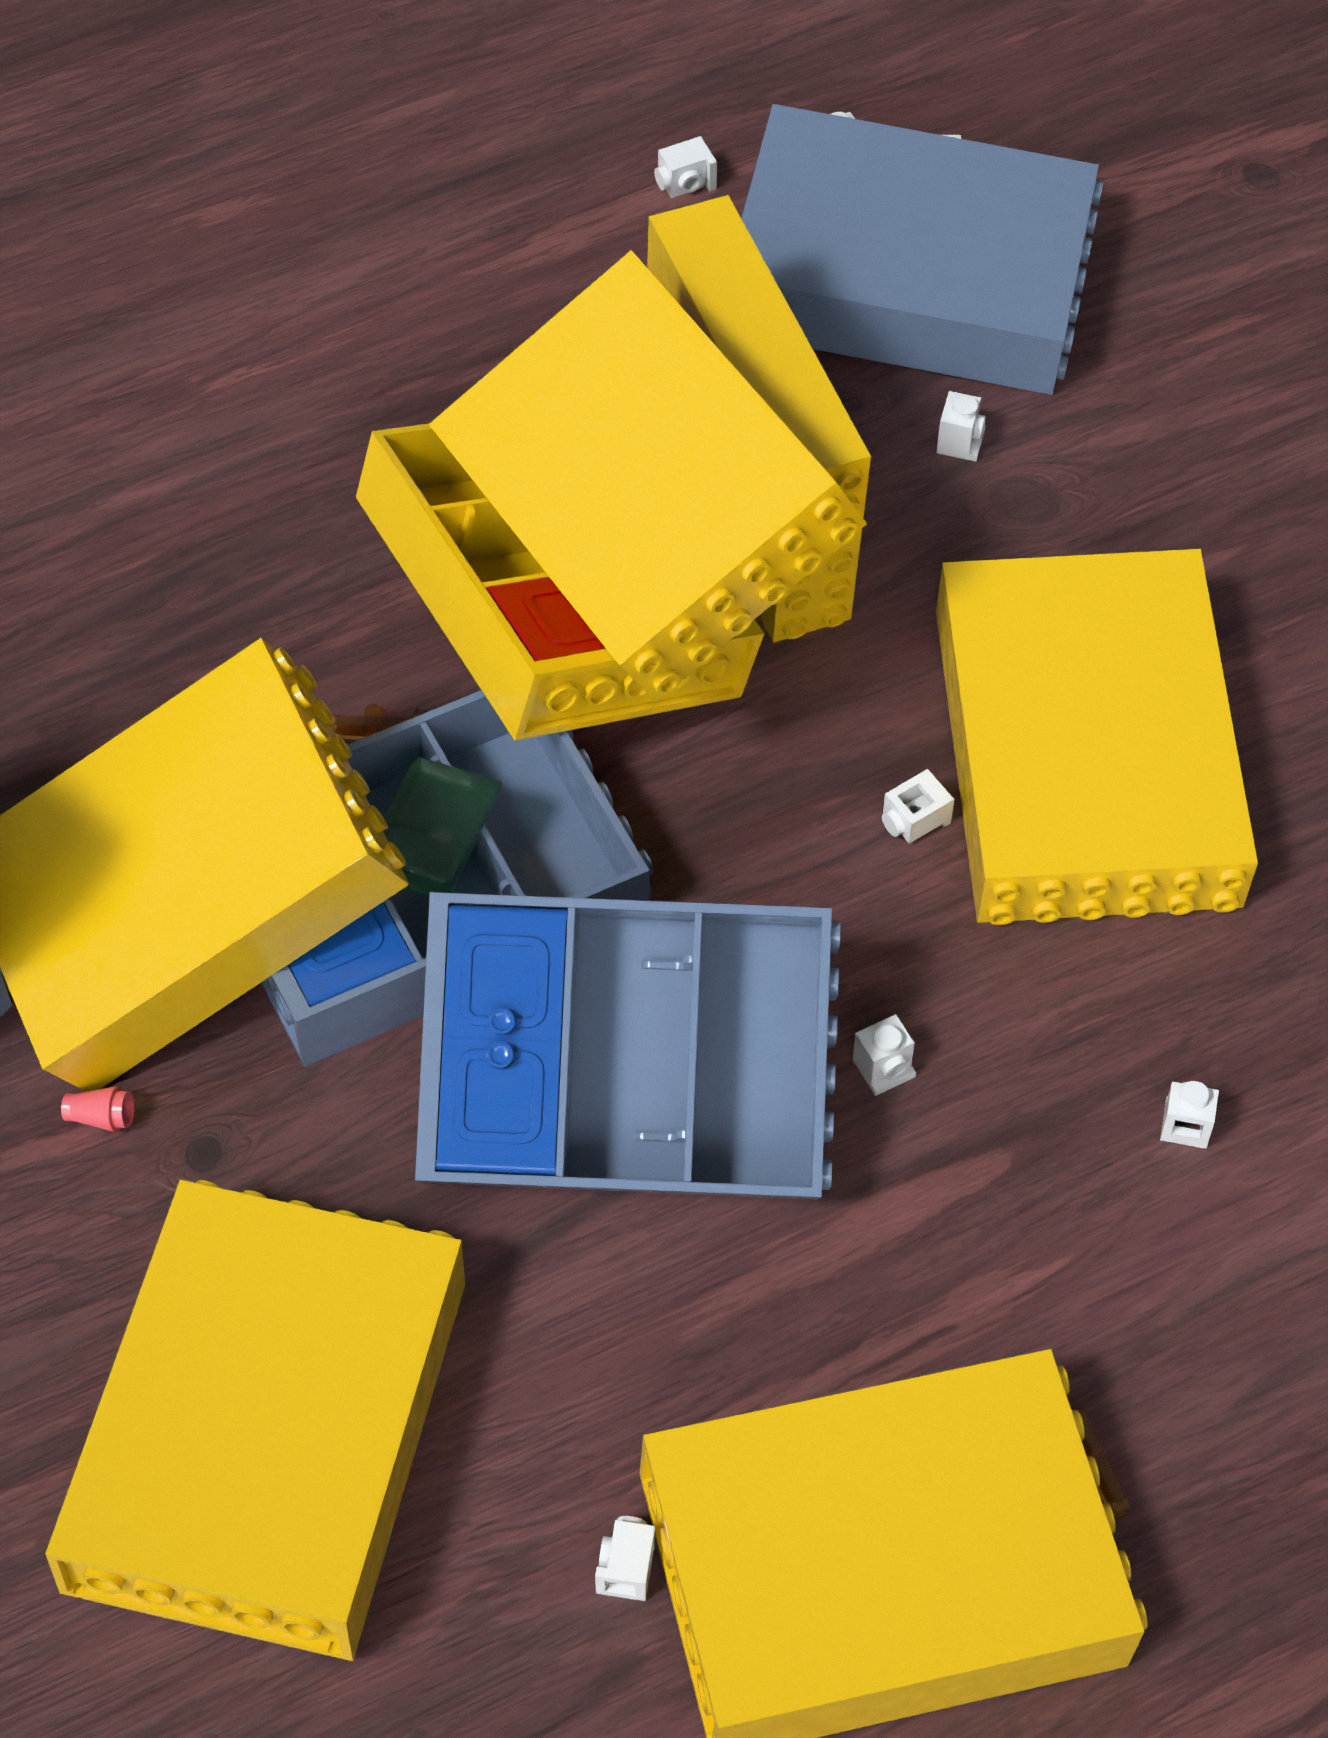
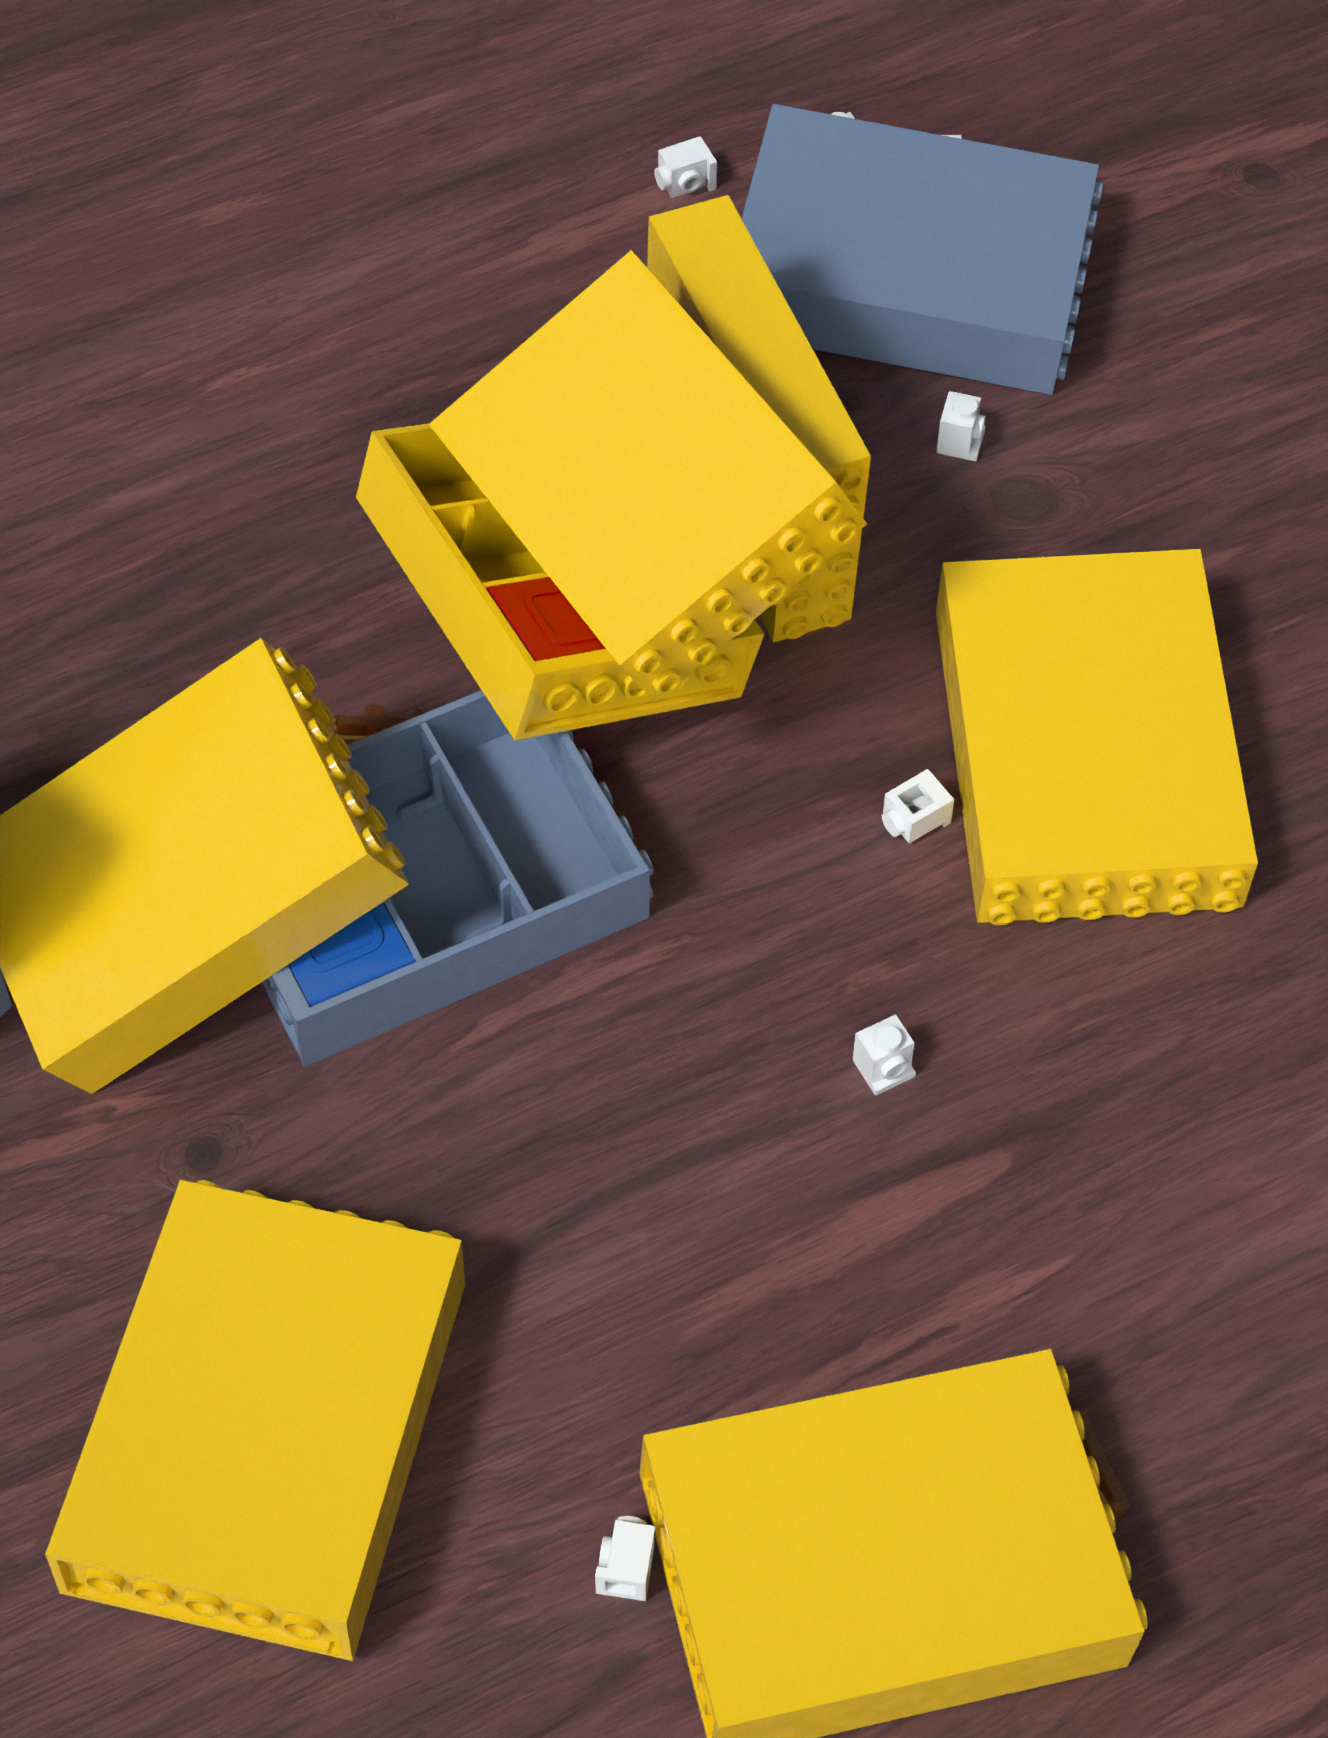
coral cone [61,1086,135,1133] -> none
clear green piece [383,757,502,896] -> none
sand blue container [415,892,840,1200] -> none
white brick [1160,1081,1219,1149] -> none

